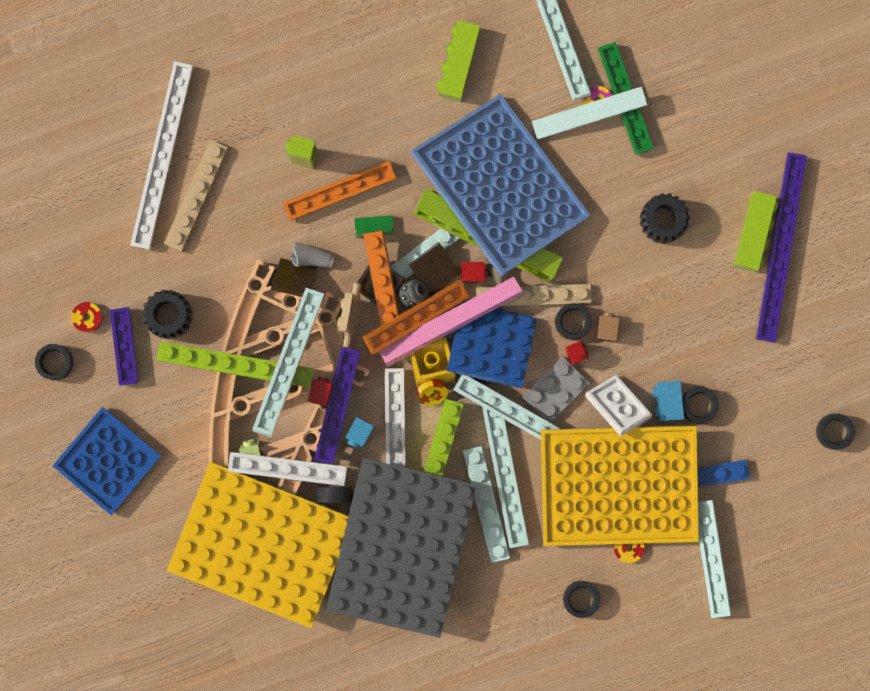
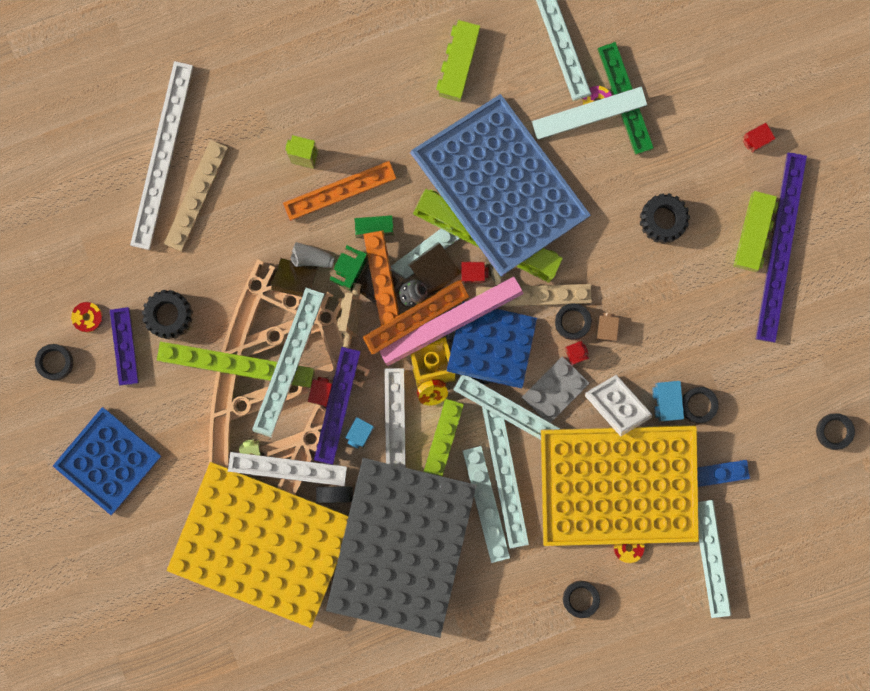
none -> green panel [330,245,368,292]
none -> red brick [743,123,775,153]

